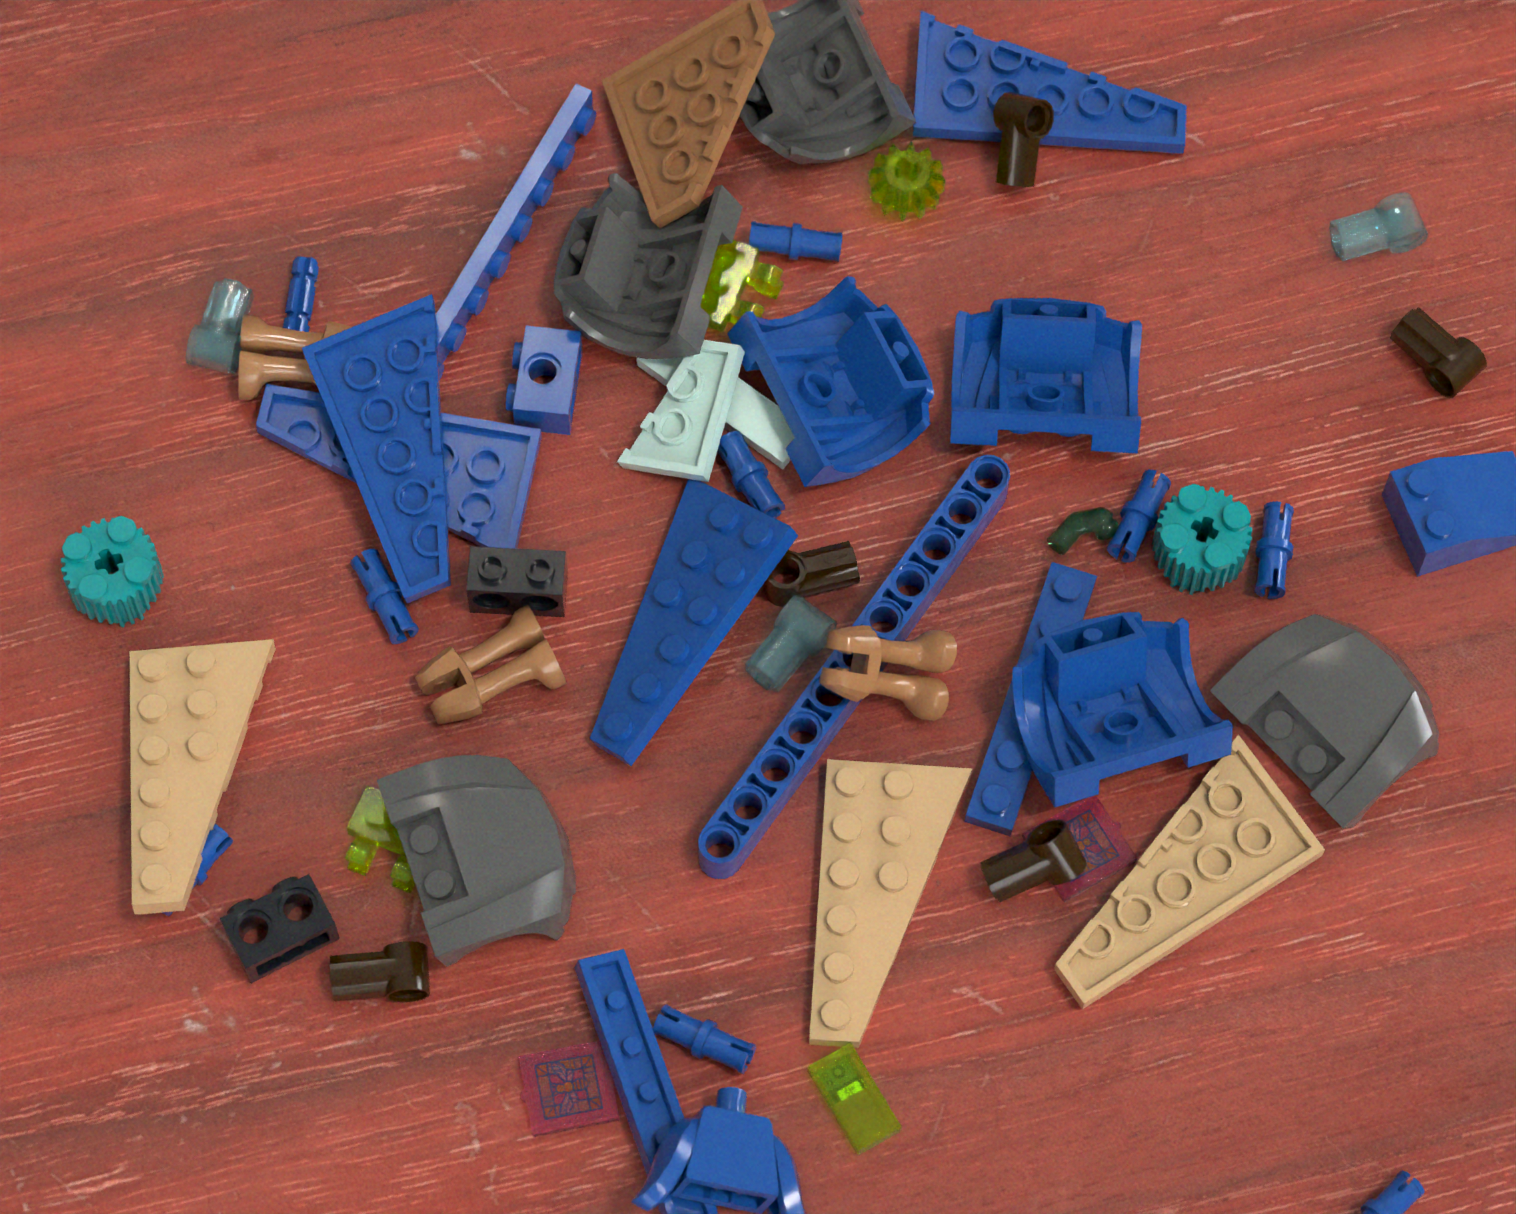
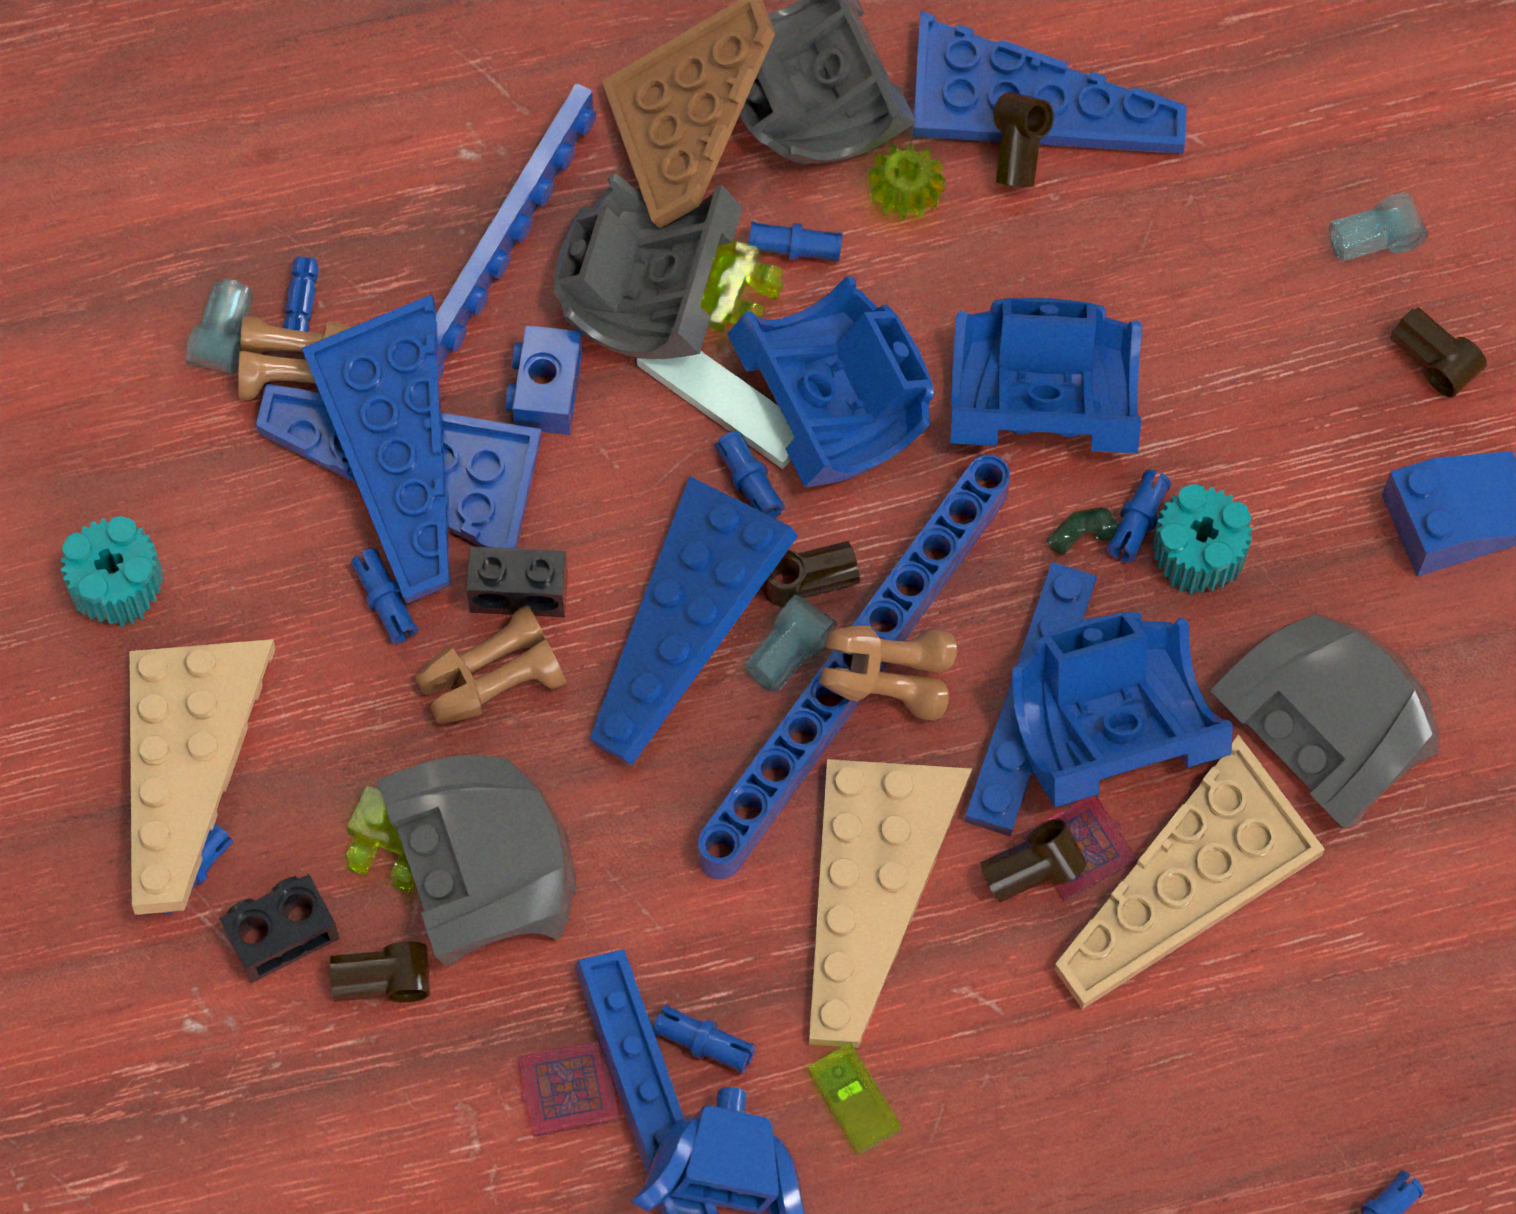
light aqua wing [617,340,745,482] -> none
blue pin [1254,501,1294,599] -> none

